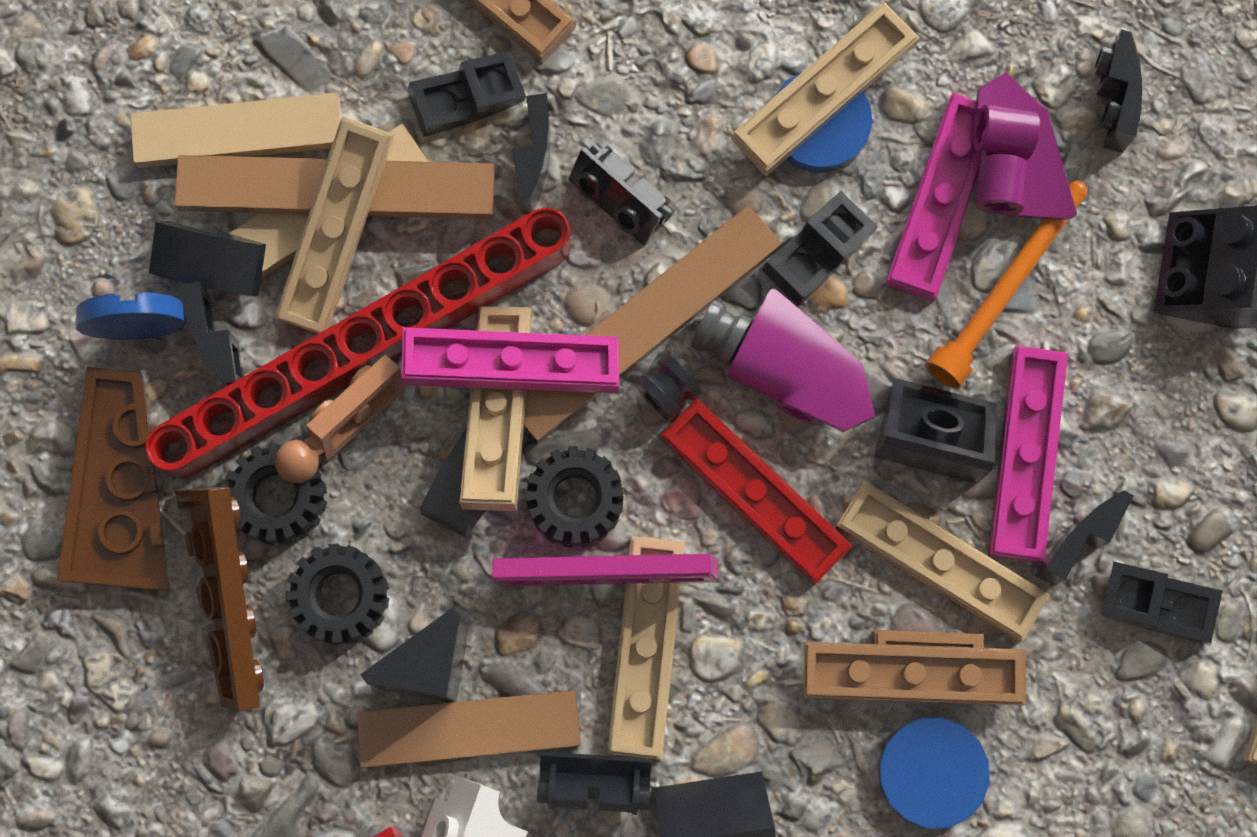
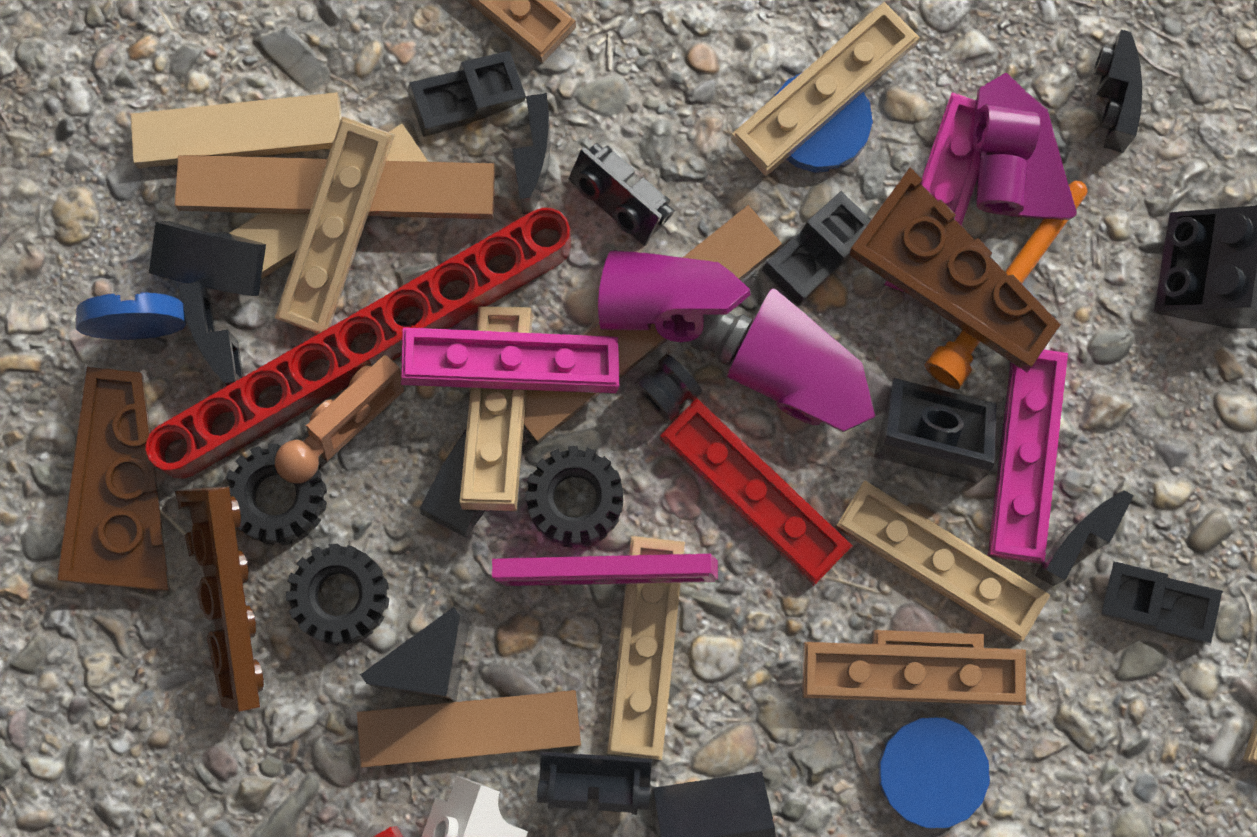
none -> magenta panel [598,250,751,343]
none -> reddish brown wing [849,167,1061,373]

